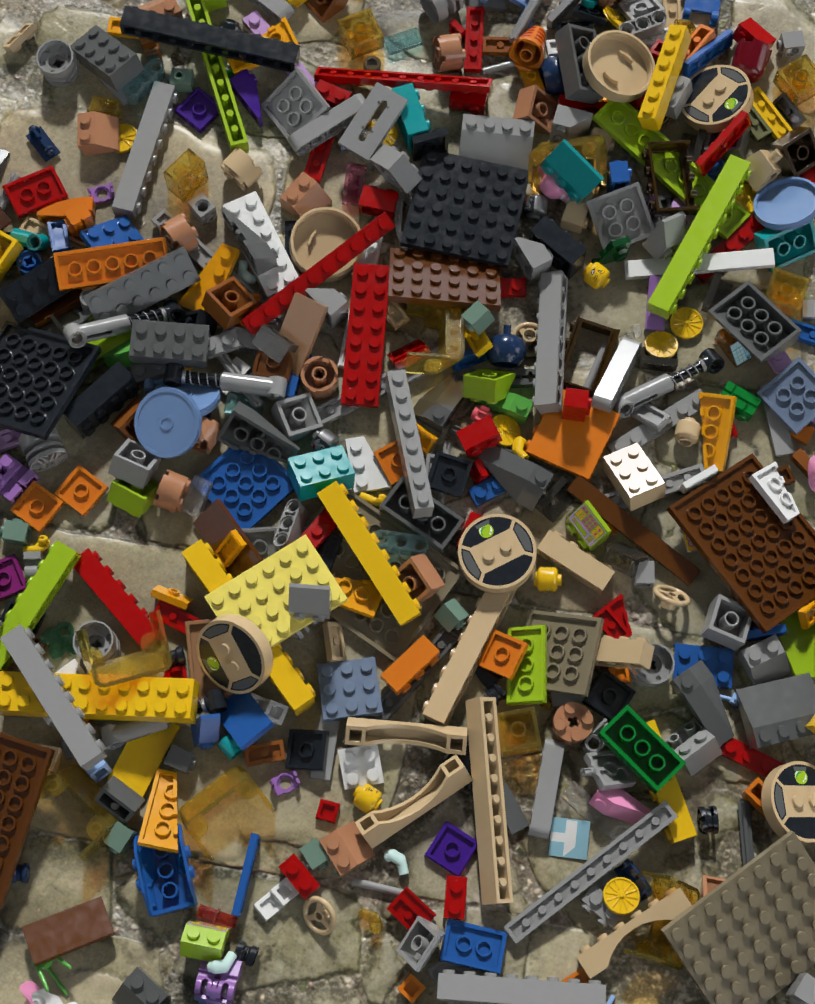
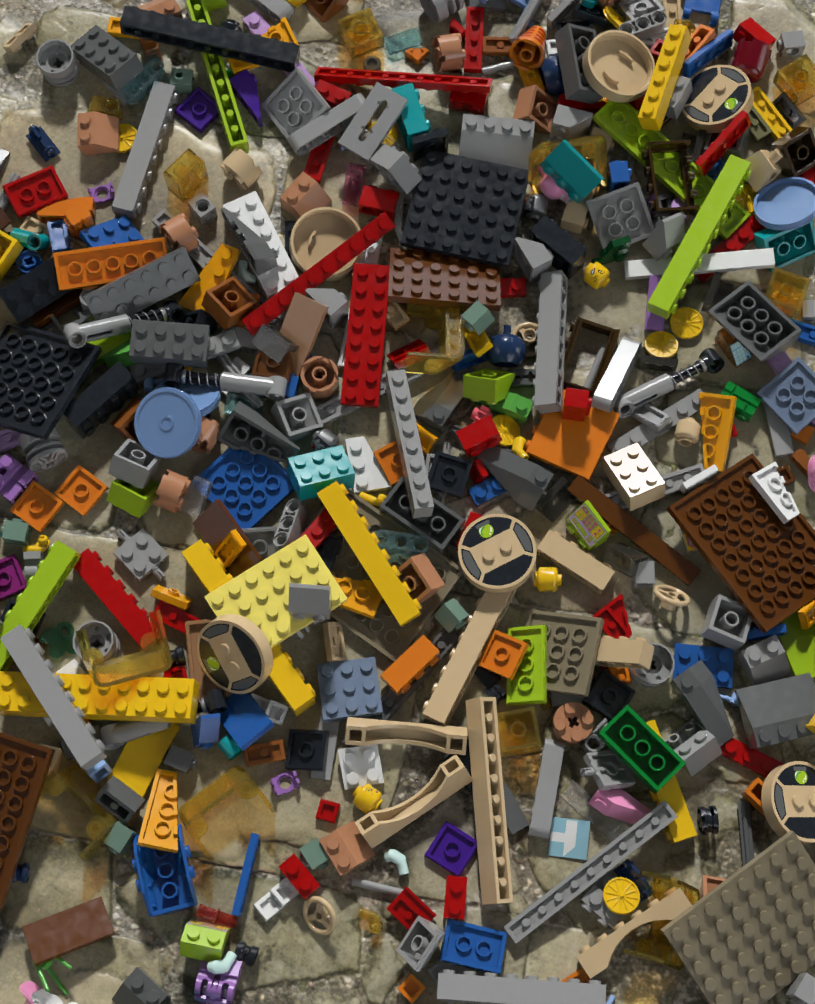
none -> light grey plate [113,528,169,582]
none -> orange tile [405,47,430,65]

